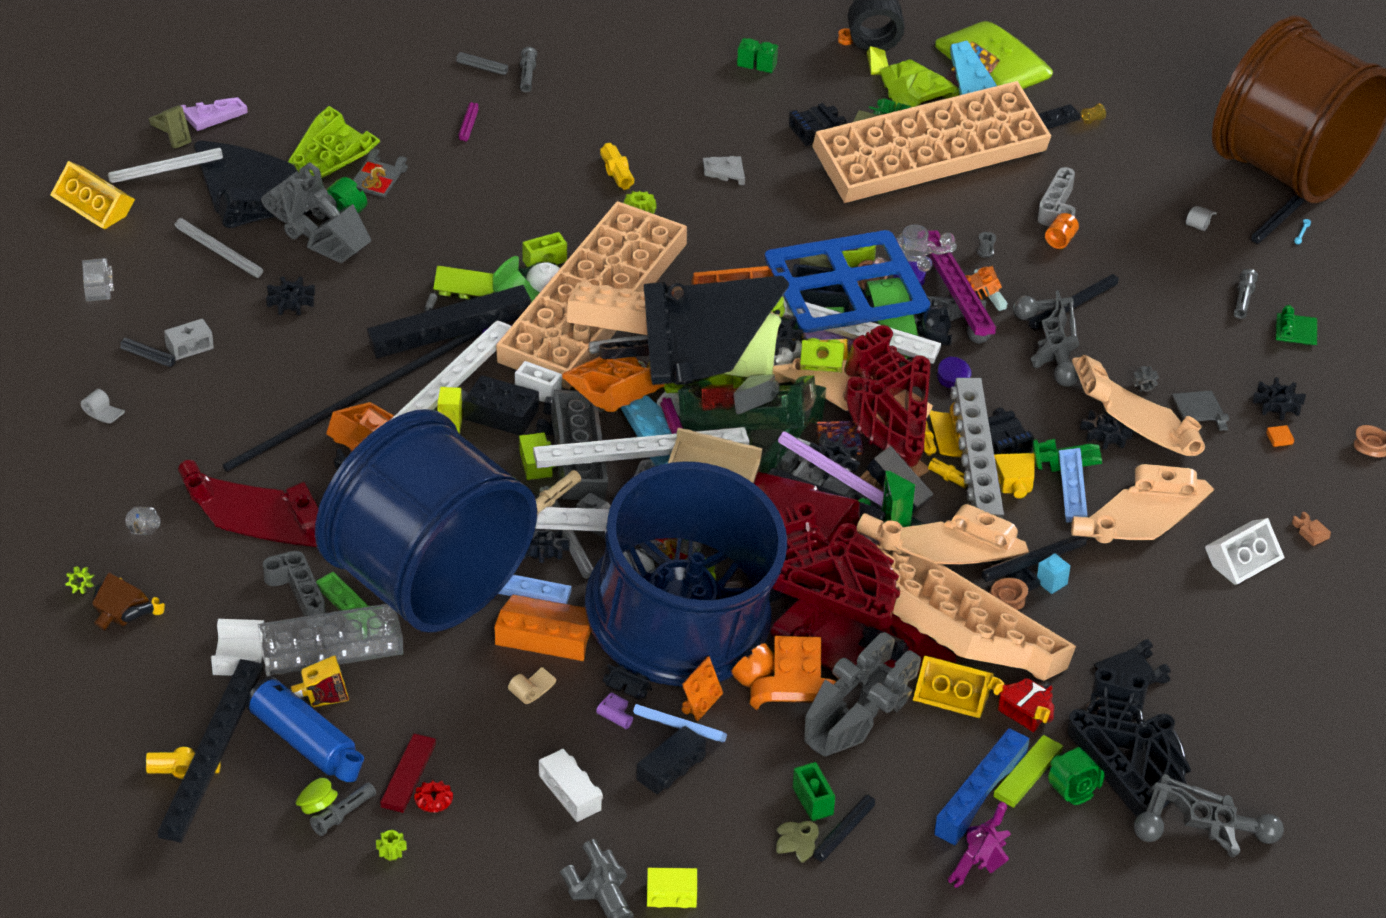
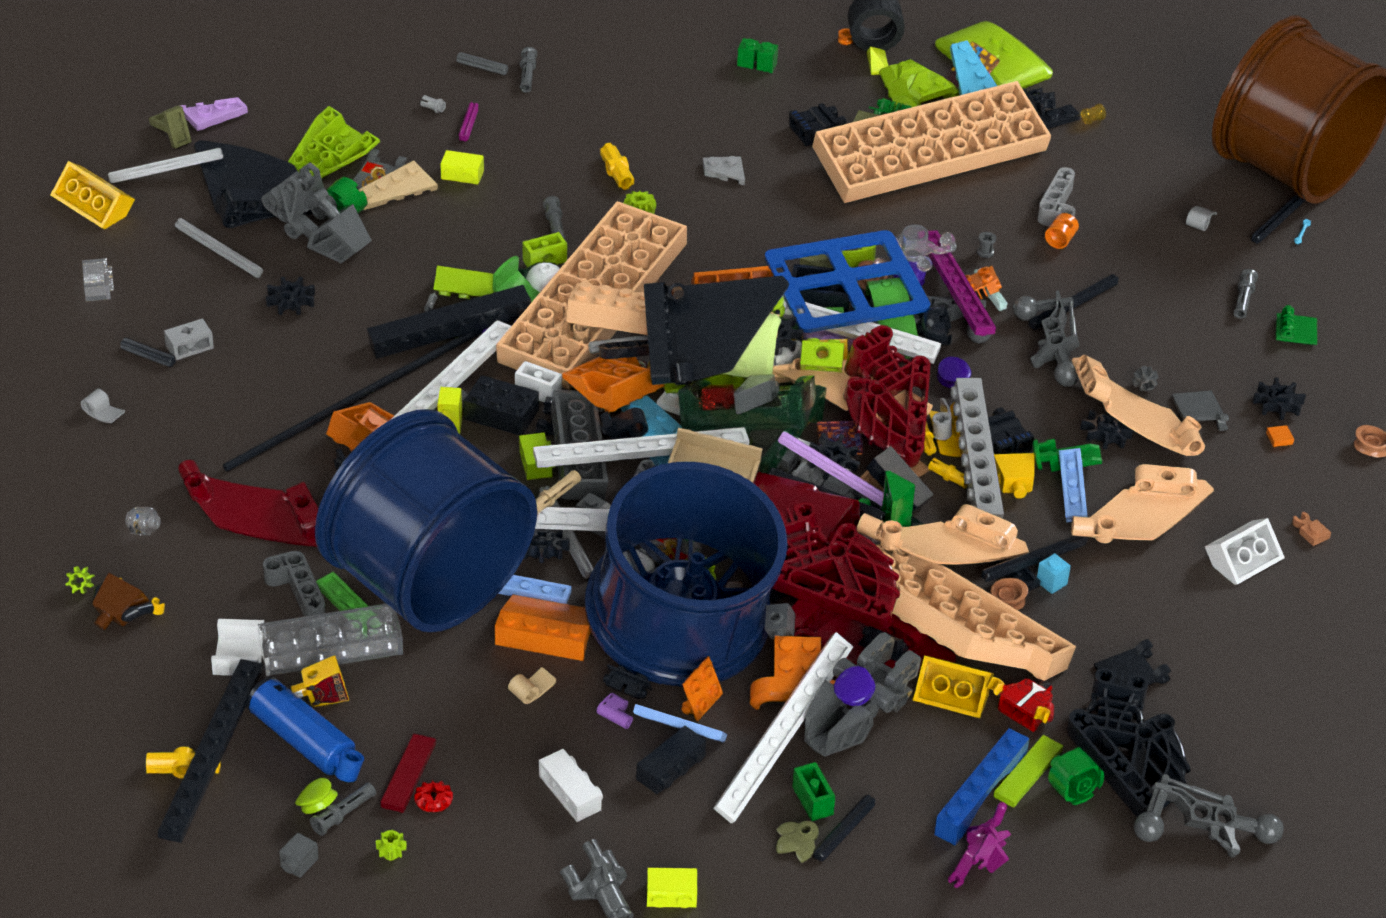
magenta axle [660,397,683,434] -> none
orange cylinder [731,643,774,688] -> none
none -> dark grey brick [279,833,319,878]
none -> tan wing [359,161,438,210]
none -> light grey pin [421,95,446,113]
none -> neon yellow brick [440,150,484,185]
none -> dark grey pin [543,196,566,241]
none -> black pin [600,408,649,440]
none -> white plate [713,632,853,823]
none -> dark grey brick [765,603,796,640]
none -> dark purple piece [834,666,875,706]
none -> light grey panel [932,398,952,440]
none -> black gear [1023,87,1056,114]

